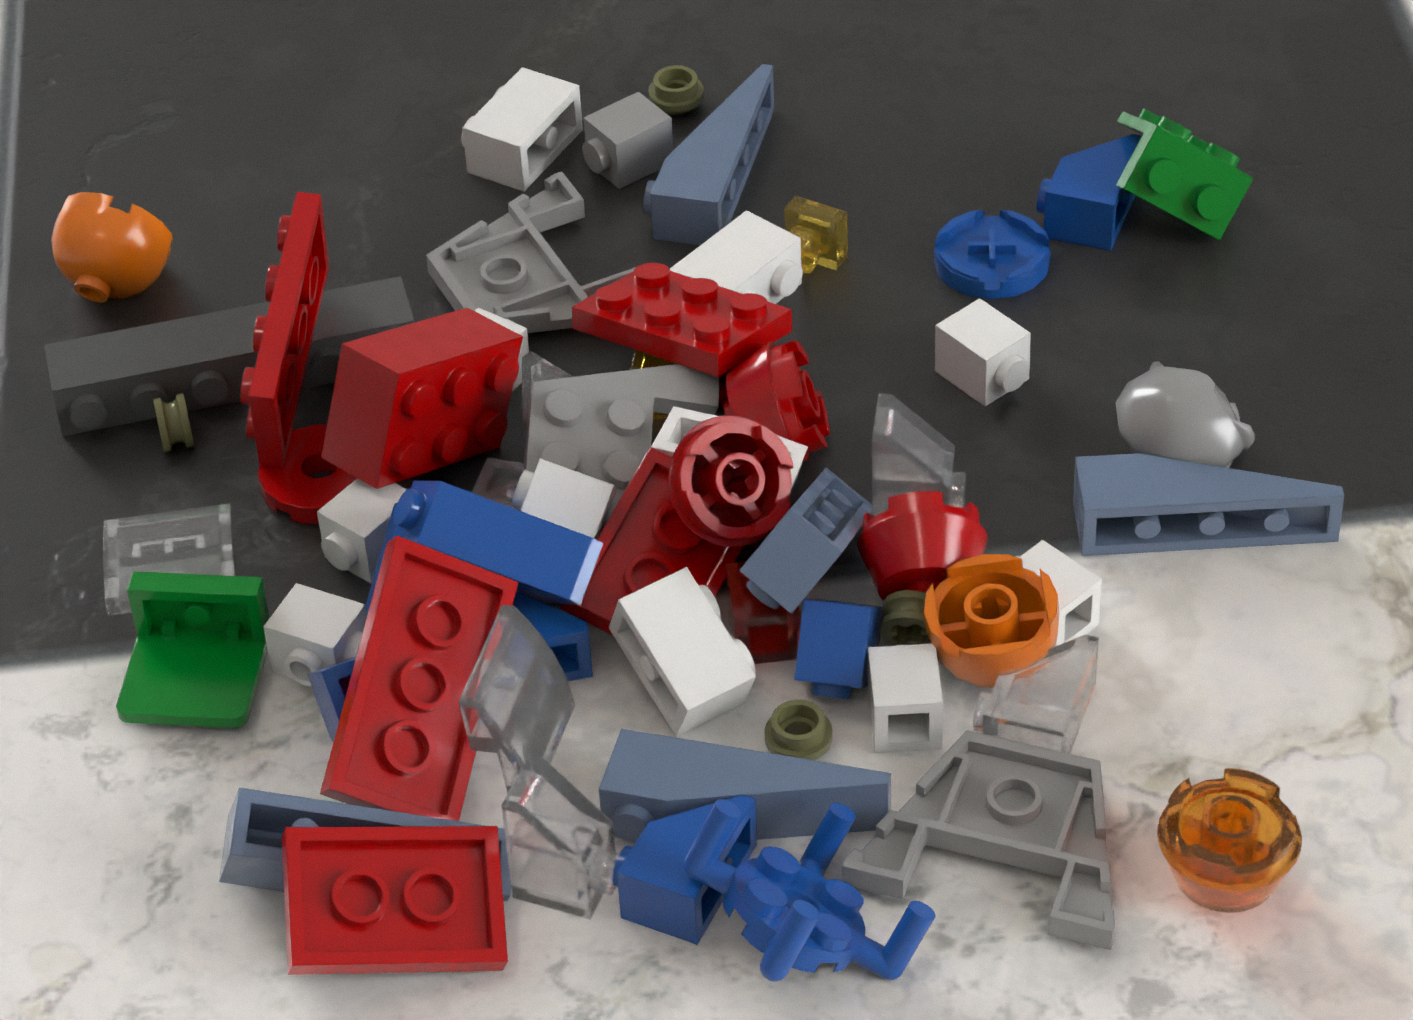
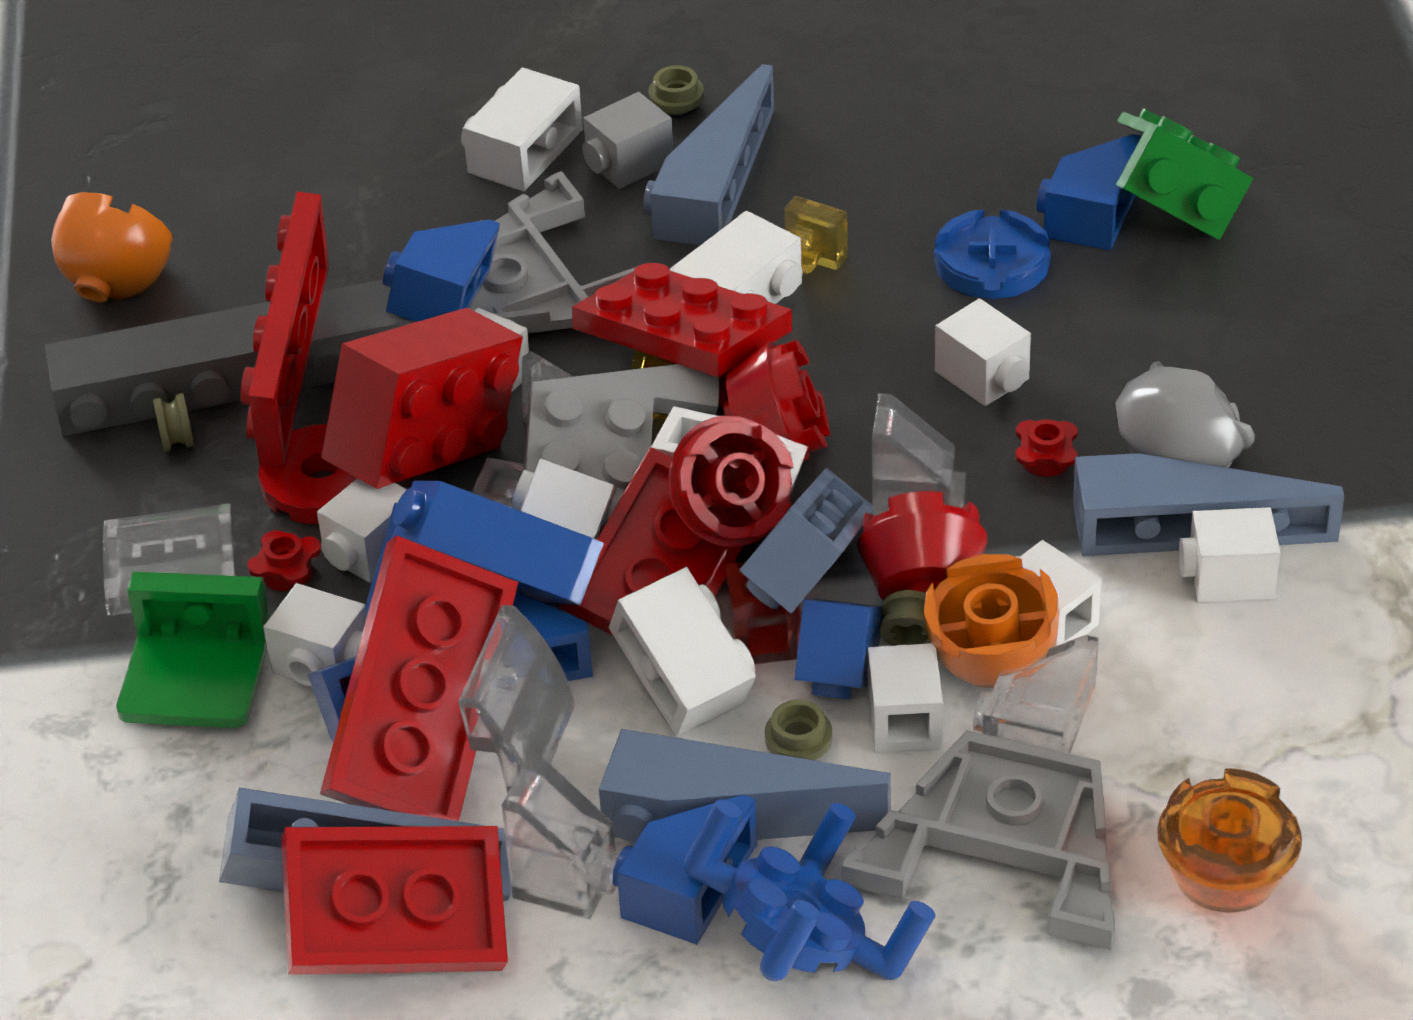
none -> red plate [247,530,321,591]
none -> blue slope [382,219,500,322]
none -> red plate [1015,419,1078,477]
none -> white brick [1179,507,1281,603]

